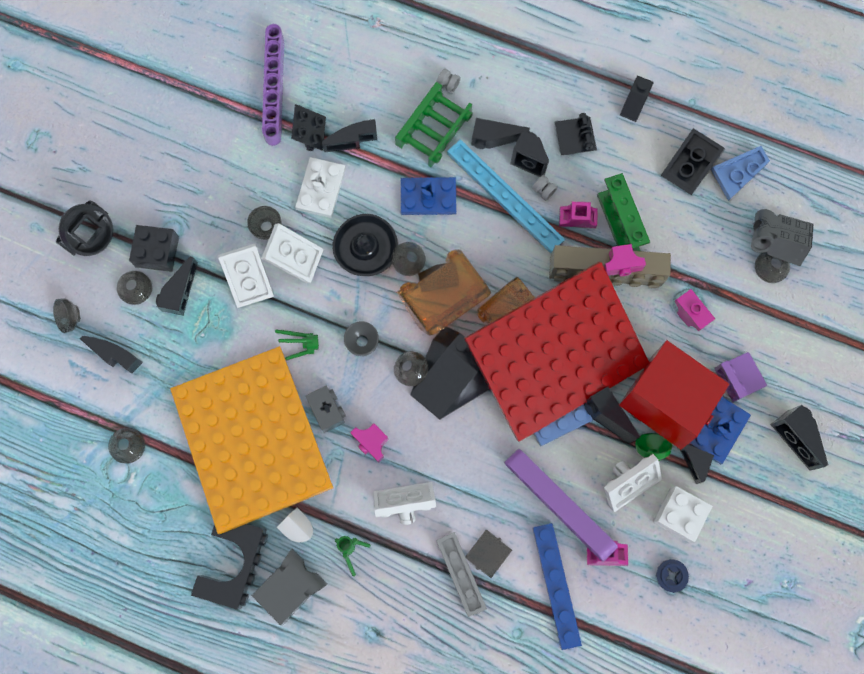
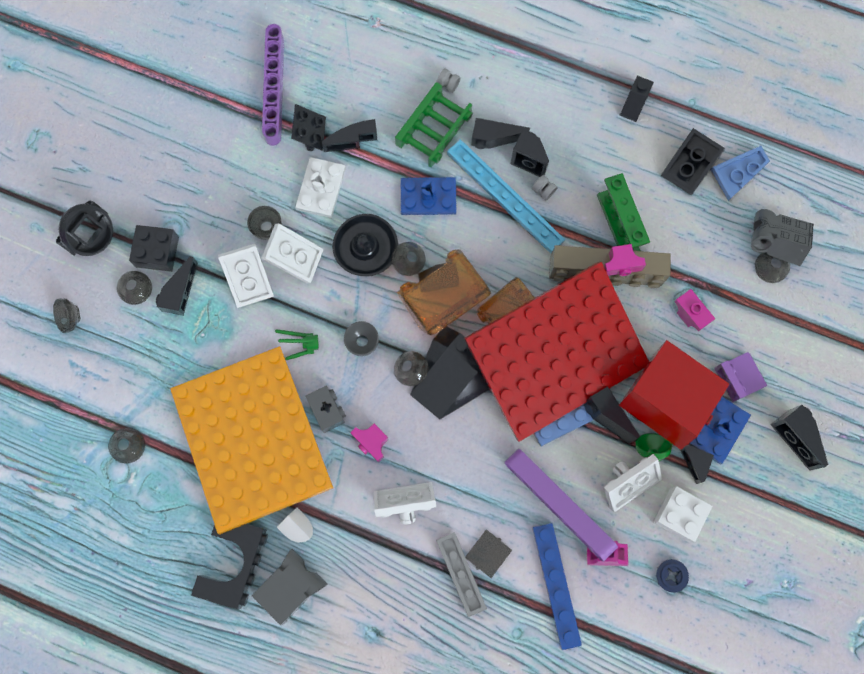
black slope [80,336,143,374] -> none
green plant [335,536,371,576] -> none
black hinge [555,113,597,155] -> none
dark pink brick [559,201,598,228] -> none

